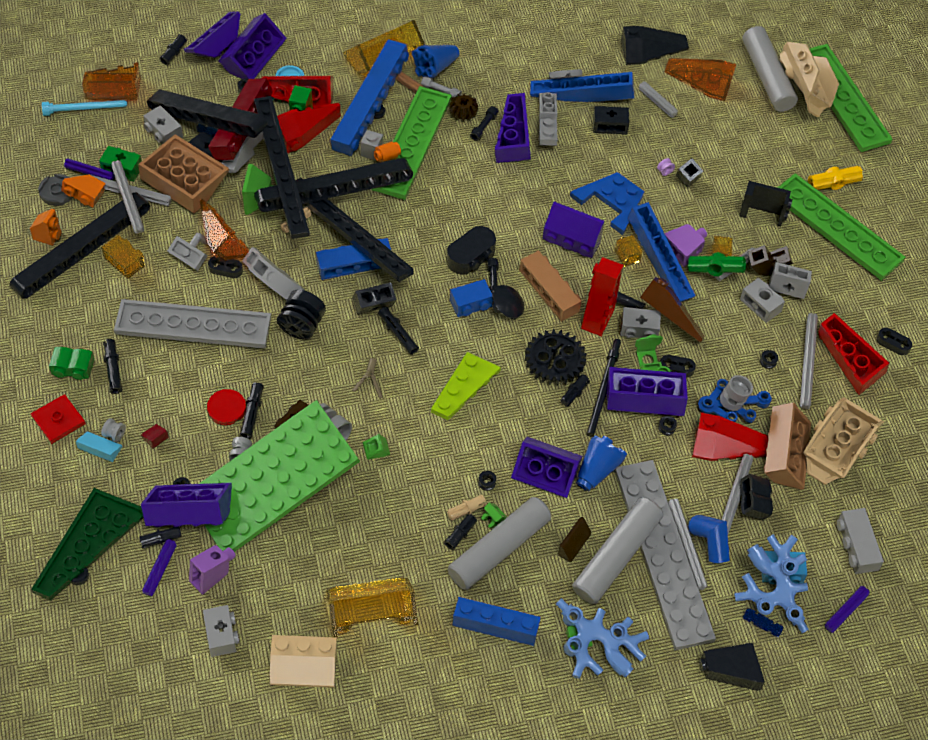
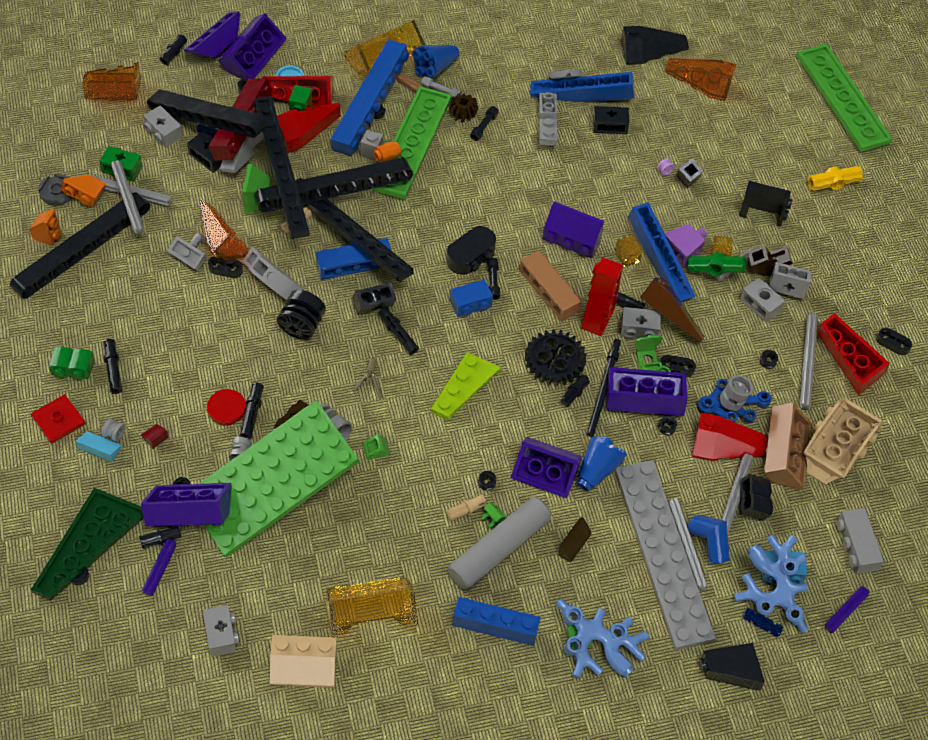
medium azure piece [42,100,127,116] -> none
dark purple axle [64,158,115,181] -> none
clear yellow brick [101,235,145,279] -> none
light grey plate [114,299,271,349] -> none
medium nougat slope [138,135,229,213] -> none
medium lavender torso [189,545,236,595] -> none
black axle [444,514,477,550] -> none
black dish [492,285,525,320] -> none
dark purple wedge [495,93,531,163] -> none
blue wing [570,172,644,235] -> none
light grey cylinder [572,497,663,604] -> none
light grey axle [639,81,678,118] -> none
light grey cylinder [742,26,798,112] -> none
bright green plate [777,173,906,281] -> none
tan slope [779,42,839,117] -> none

